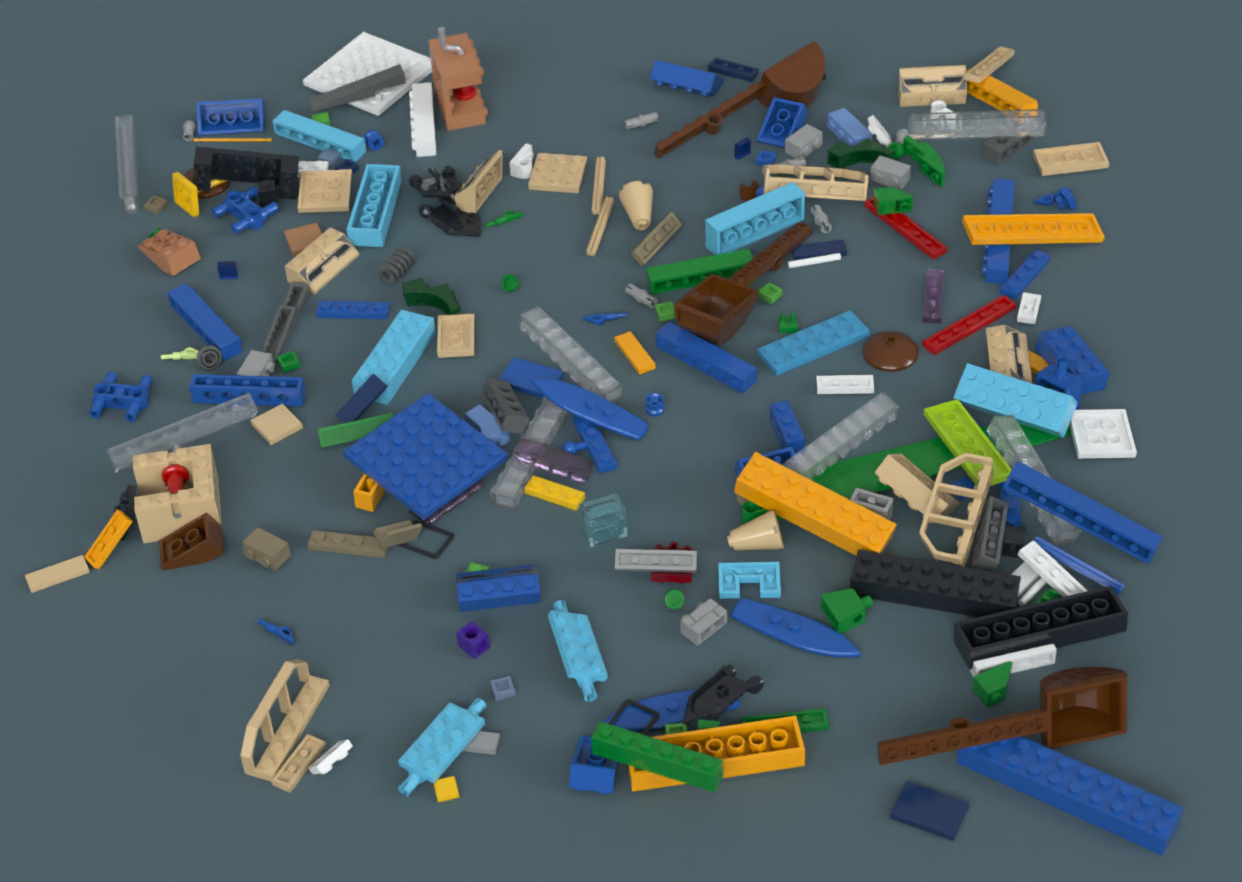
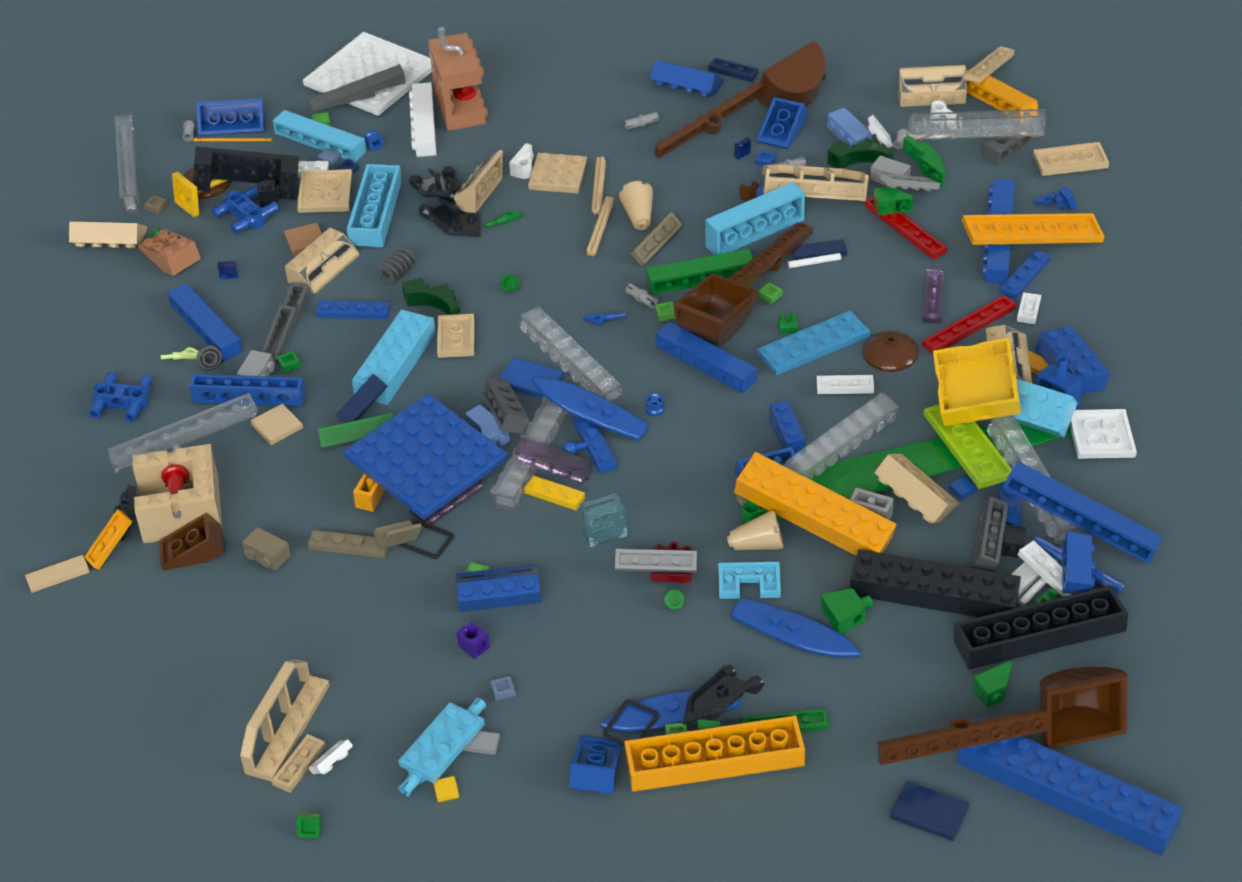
blue hand [257,619,295,646] -> none
medium azure plate [548,600,608,702] -> none
green brick [591,721,723,793] -> none
light orange tile [614,331,656,375] -> none
light grey brick [680,598,727,646] -> none
light grey brick [785,124,823,159] -> none
light grey pin [810,205,832,234] -> none
green tile [888,142,906,159] -> none
tan plate [919,453,994,567] -> none
white panel [970,643,1057,678] -> none
none -> tan slope [69,222,147,248]
none -> green tile [297,813,321,838]
none -> light grey plate [880,173,941,191]
none -> yellow tile [933,337,1022,426]
none -> blue brick [1062,531,1095,595]

